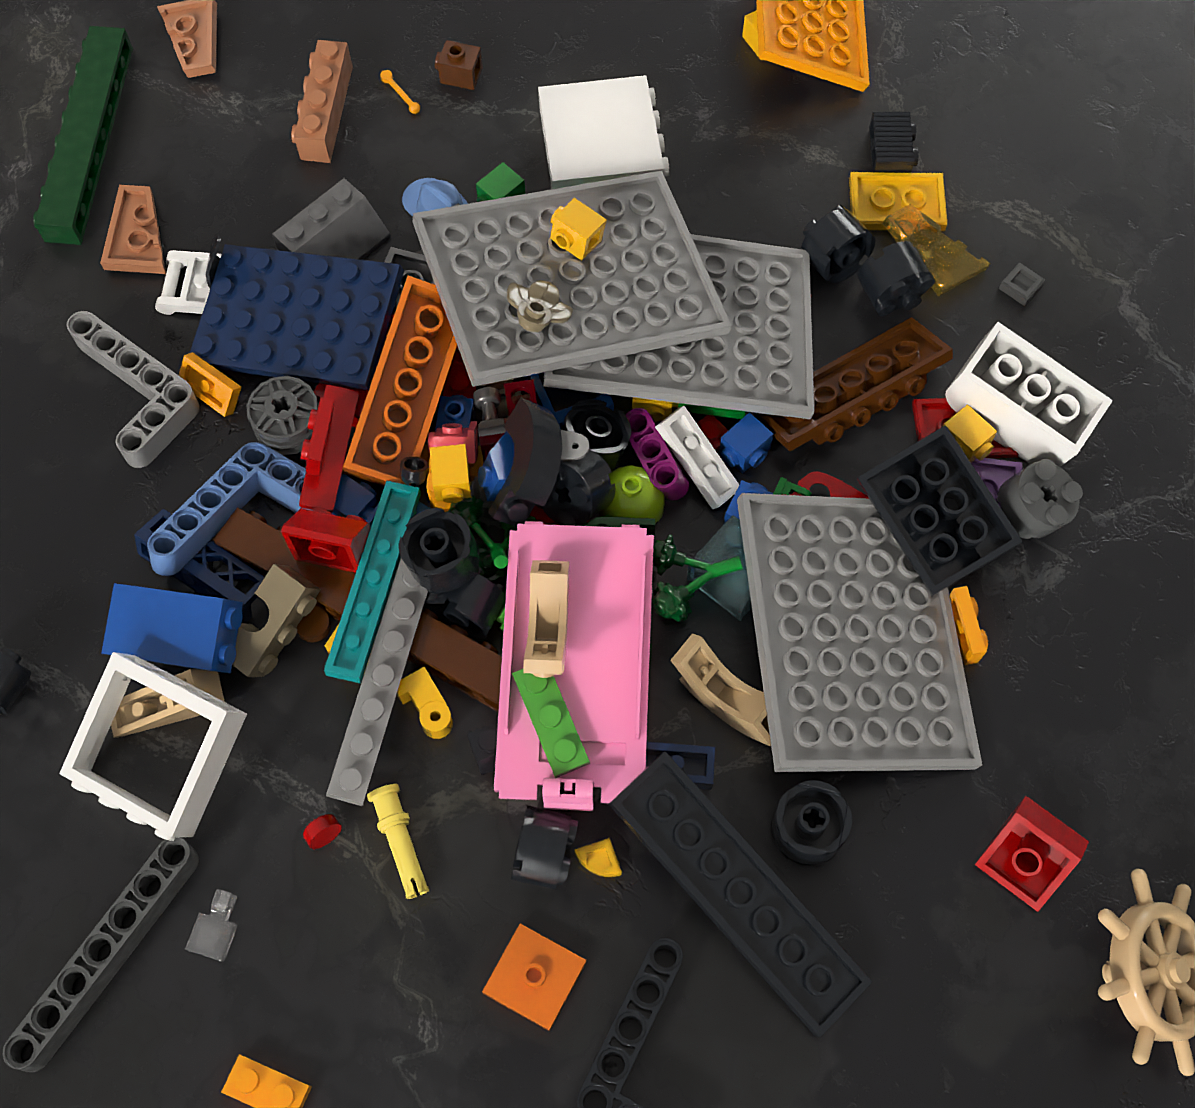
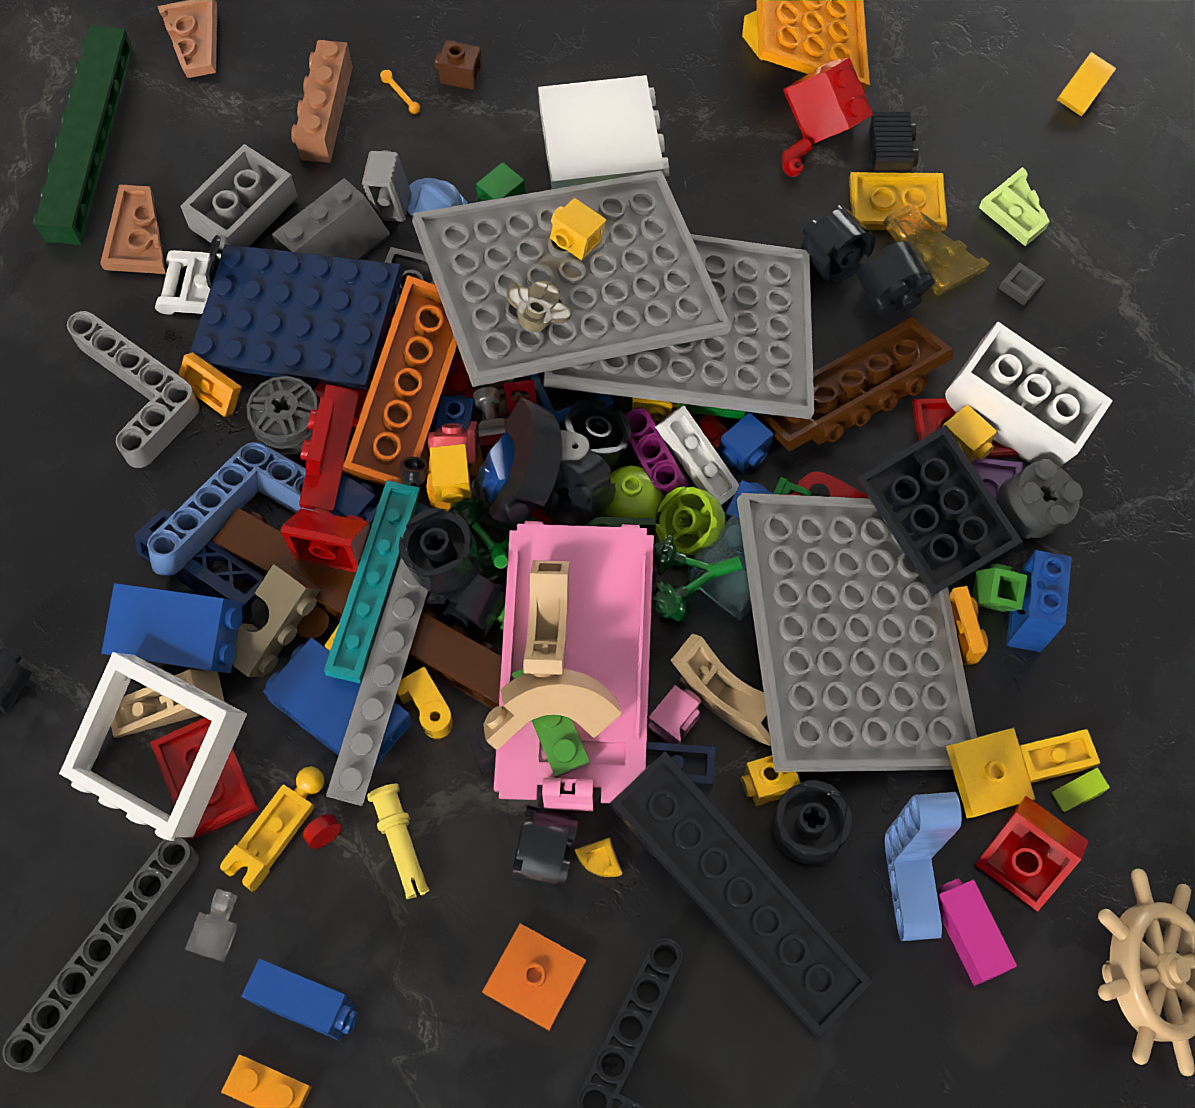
none -> red tile [150,717,259,841]
none -> light grey brick [180,144,298,251]
none -> yellow plate [220,766,325,892]
none -> blue window [241,959,358,1041]
none -> blue brick [263,637,413,769]
none -> light grey brick [361,150,412,222]
none -> tan arch [483,669,622,750]
none -> bright pink window [647,685,701,744]
none -> lime cylinder [656,486,726,556]
none -> yellow brick [741,755,801,806]
none -> red arm [782,137,812,177]
none -> slope [783,57,873,144]
none -> medium blue beam [885,792,962,941]
none -> dark pink brick [937,878,1017,986]
none -> yellow plate [946,728,1035,818]
none -> bright green brick [972,564,1028,612]
none -> yellowish green wing [979,167,1050,246]
none -> blue window [1006,550,1072,652]
none -> yellow plate [1020,729,1100,783]
none -> lime piece [1051,767,1110,813]
none -> yellow slope [1057,52,1116,117]

